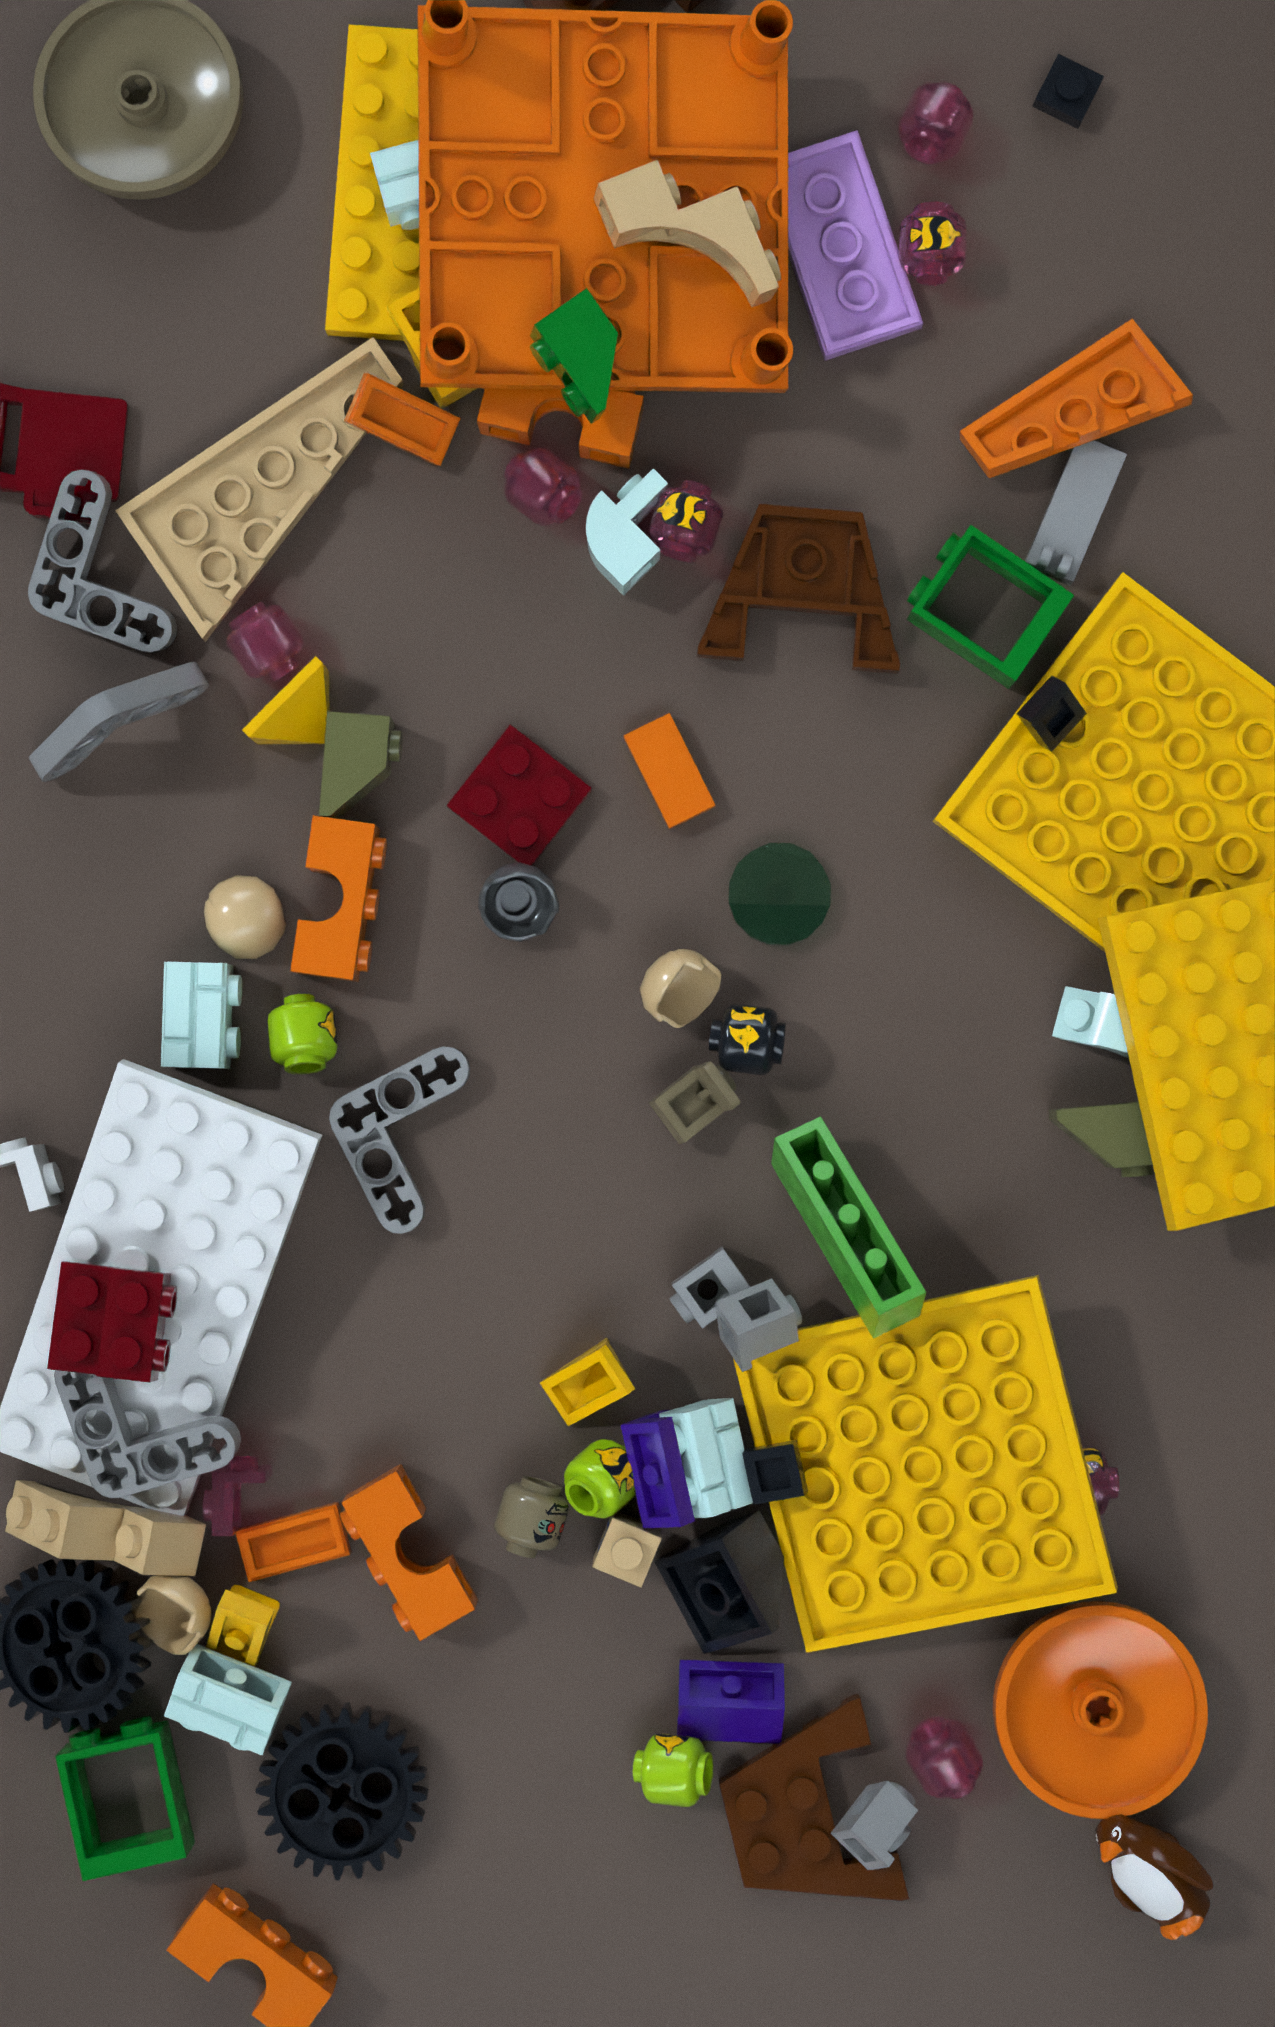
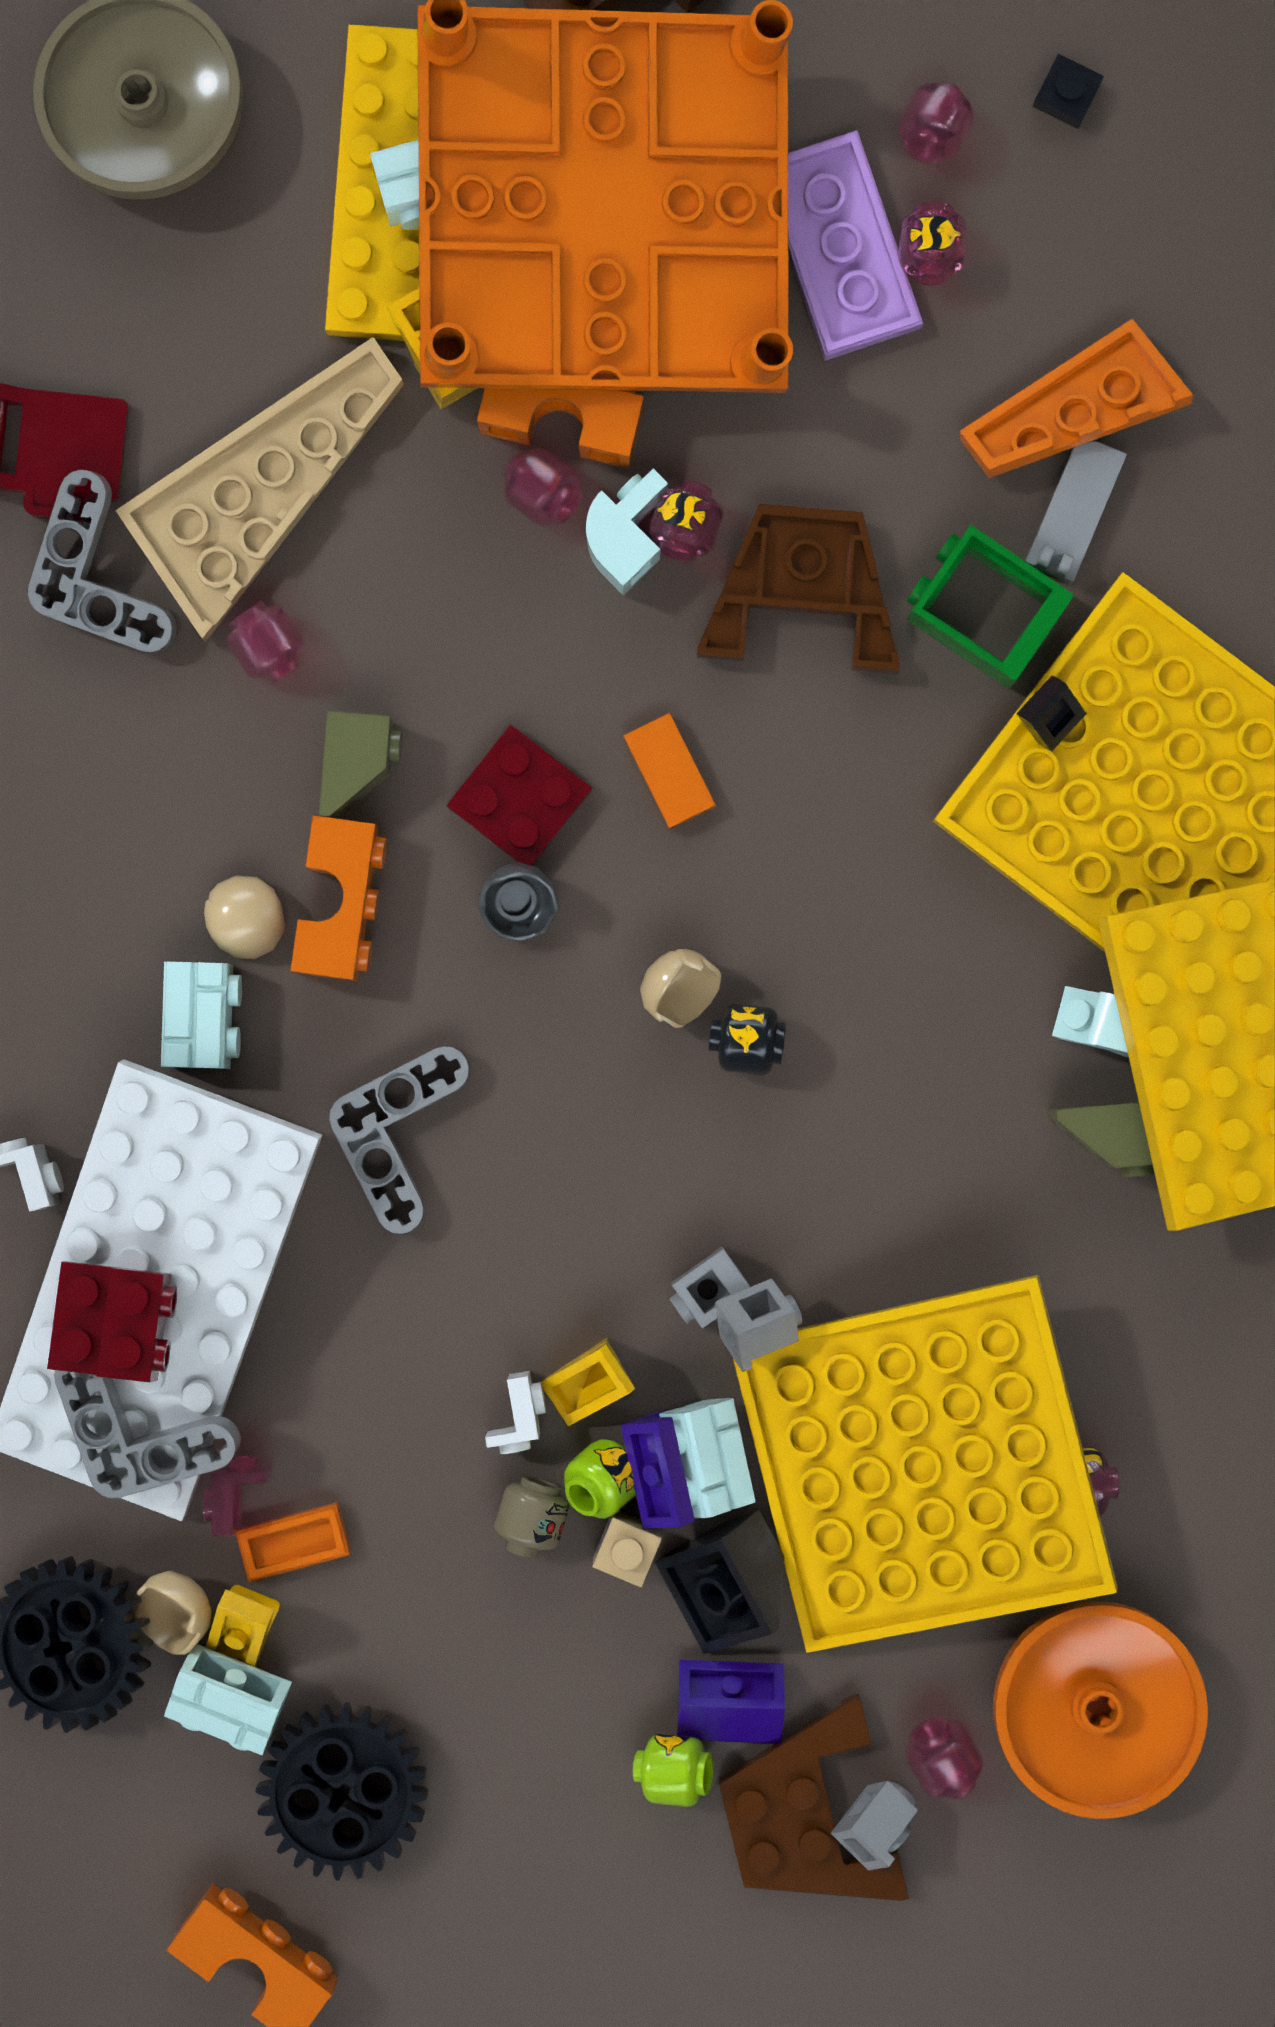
tan arch [5,1480,206,1576] -> none
light grey beam [29,662,209,782] -> none
green window [55,1716,195,1881] -> none
yellow slope [242,656,329,744] -> none
lime head [268,994,338,1074] -> none
orange arch [340,1464,478,1641] -> none
orange tile [344,373,461,466] -> none
green slope [530,288,618,424] -> none
tan arch [594,160,781,308] -> none
dark tan bracket [648,1061,741,1144] -> none
clear green tile [728,843,831,946] -> none
black plate [742,1440,808,1505] -> none
bright green brick [771,1116,926,1339] -> none
animal [1095,1814,1213,1940] -> none
none -> white bracket [485,1371,546,1454]

